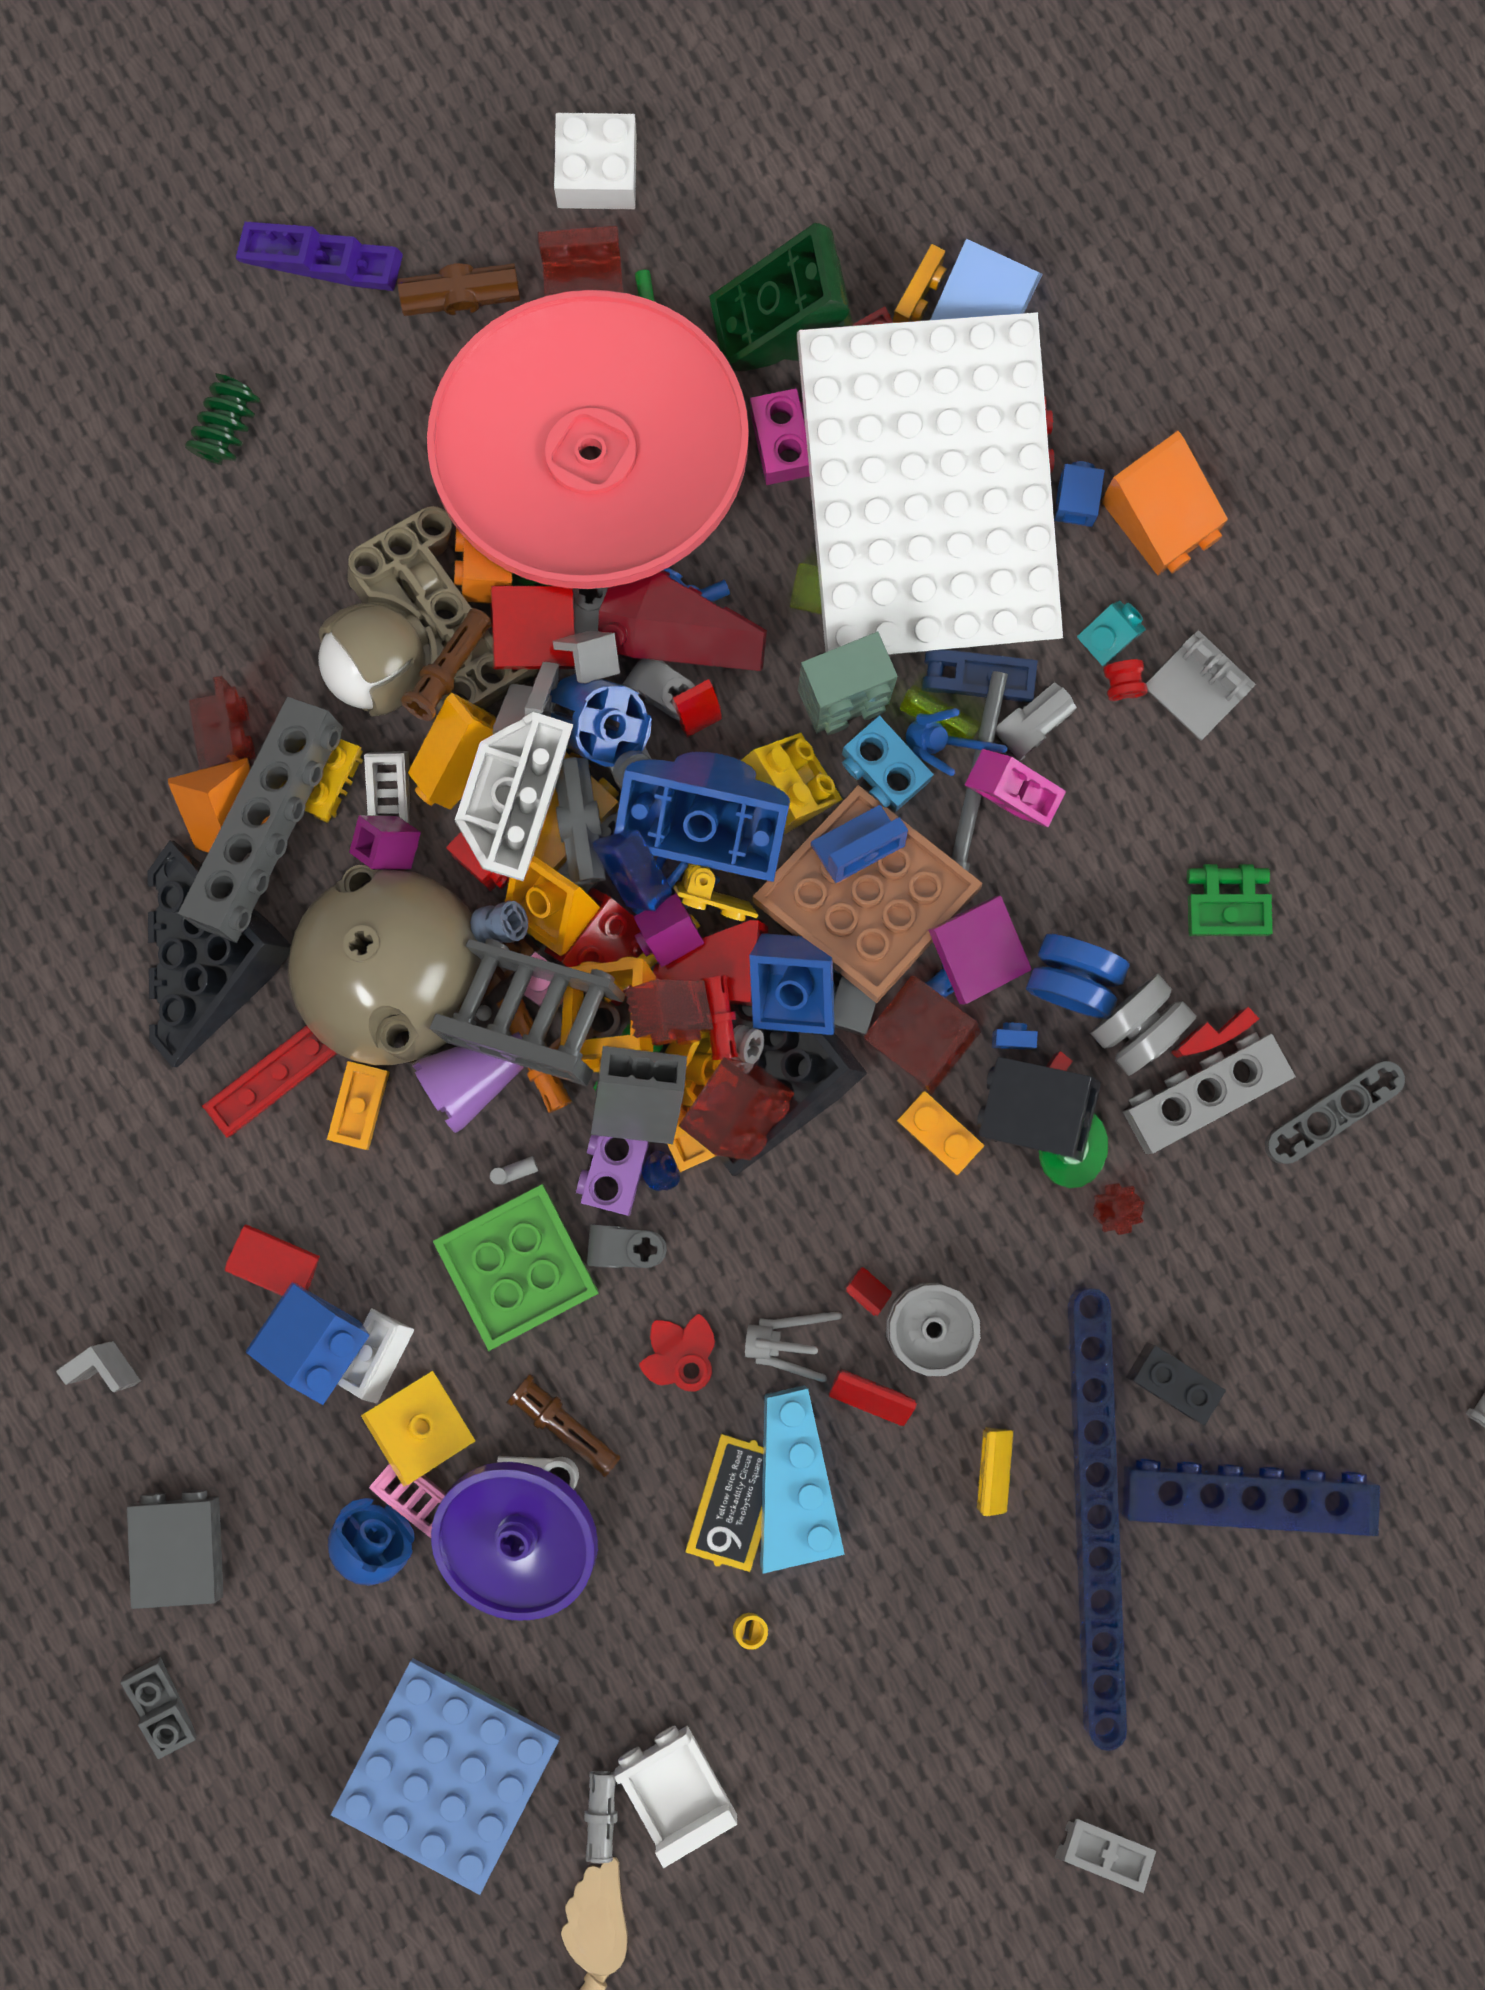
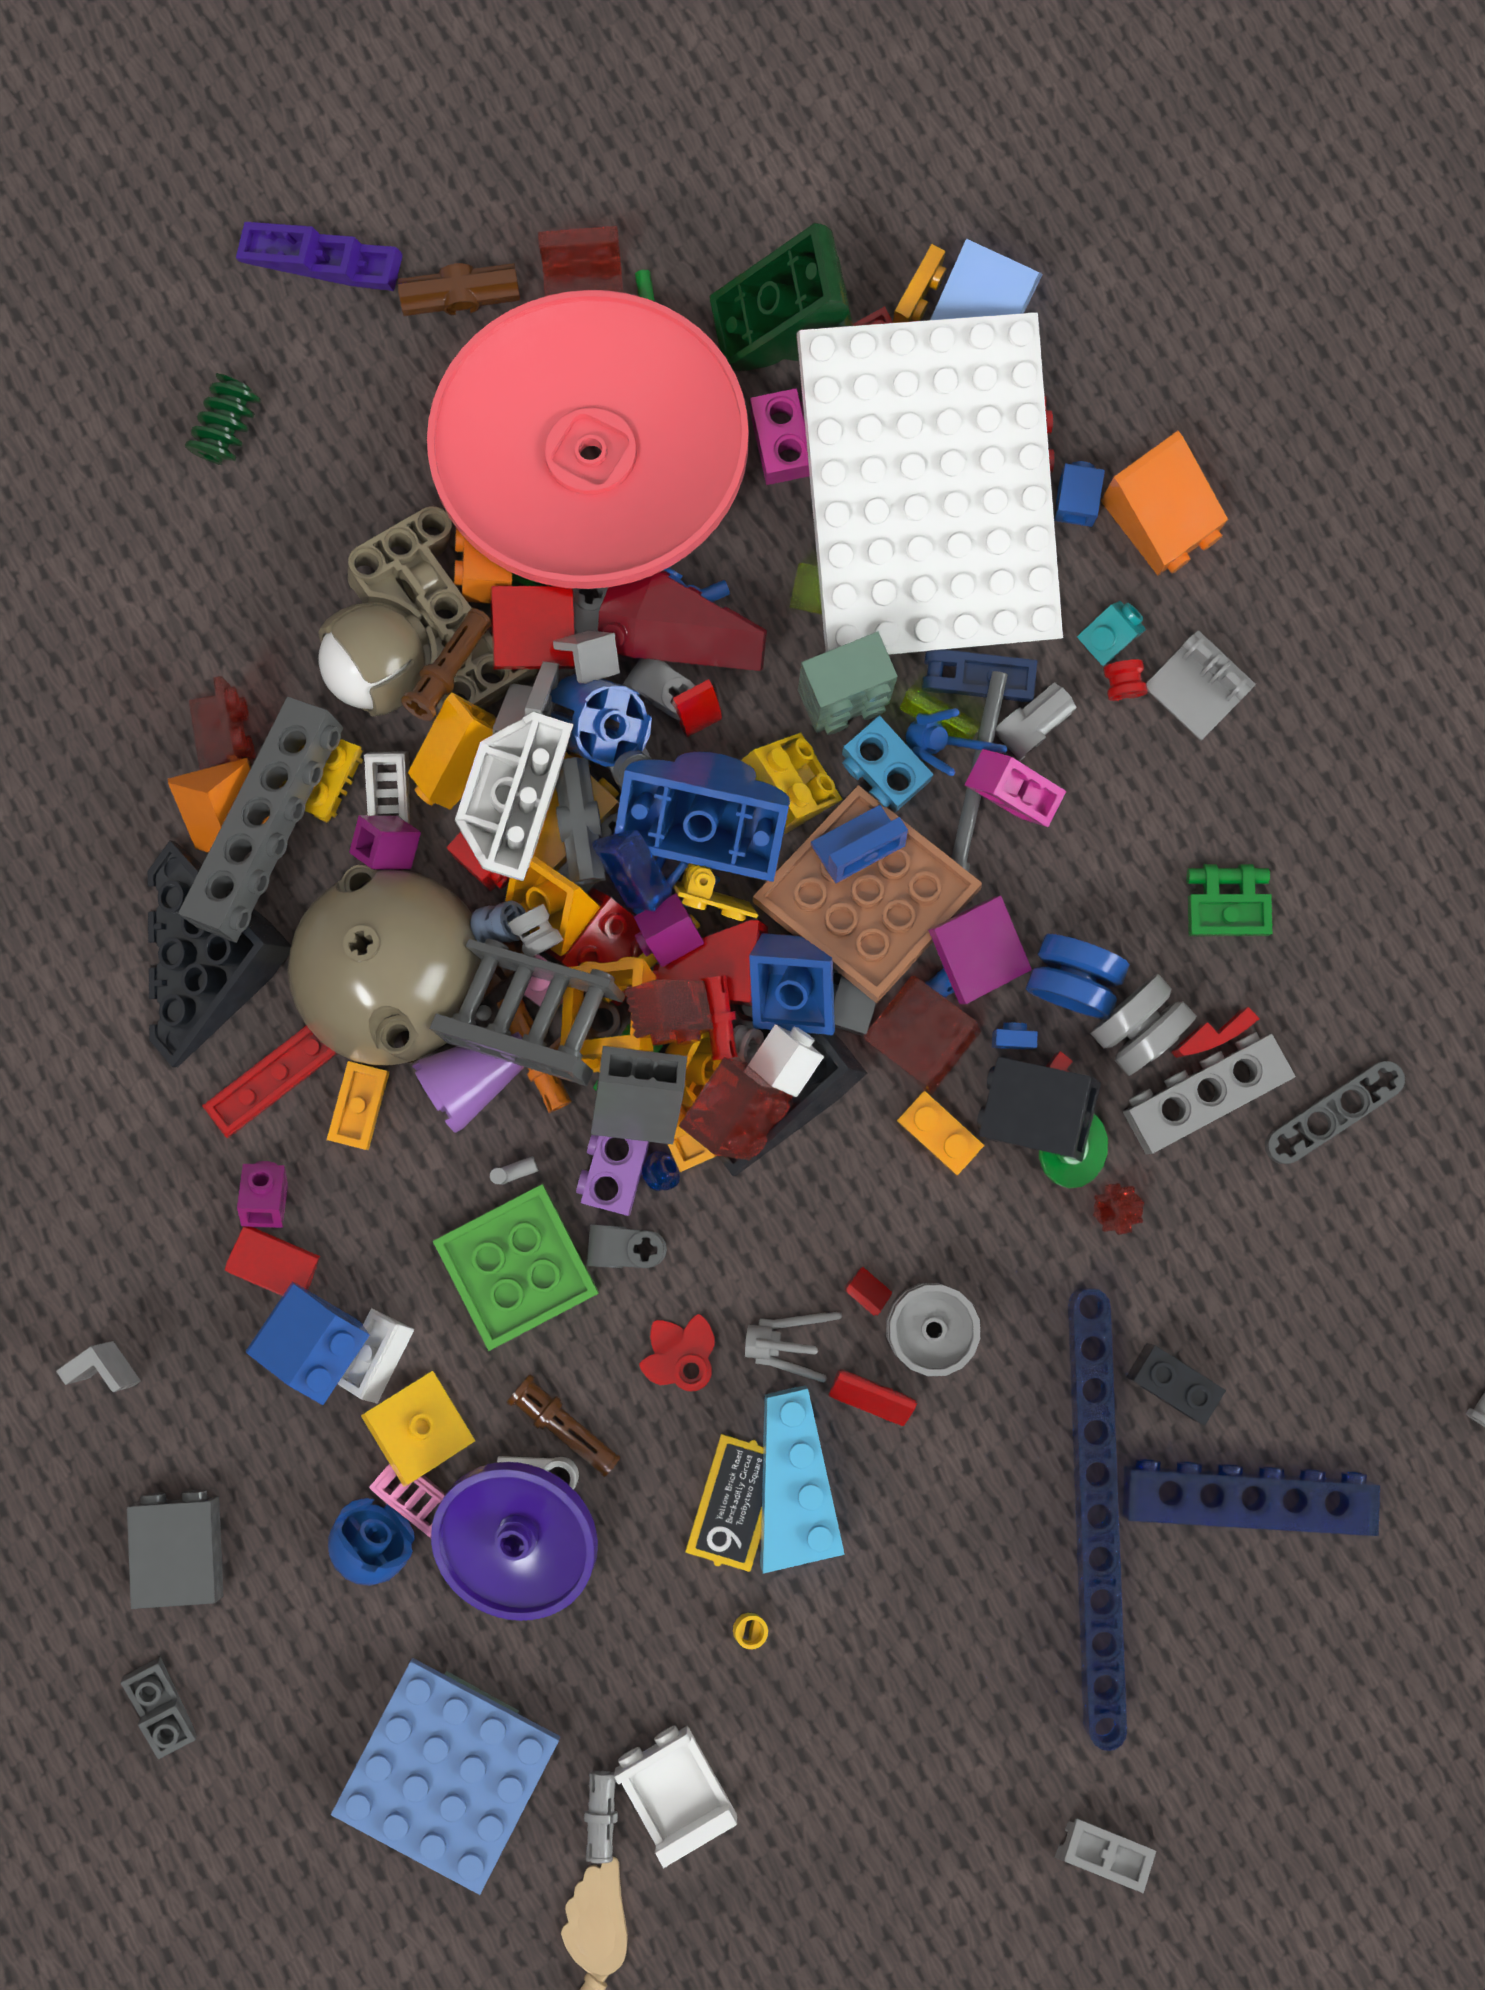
white brick [554,113,637,209] -> none
yellow slope [977,1428,1013,1516] -> none
none -> magenta brick [237,1161,288,1228]
none -> light grey wheel [508,904,563,957]
none -> white brick [748,1024,824,1097]

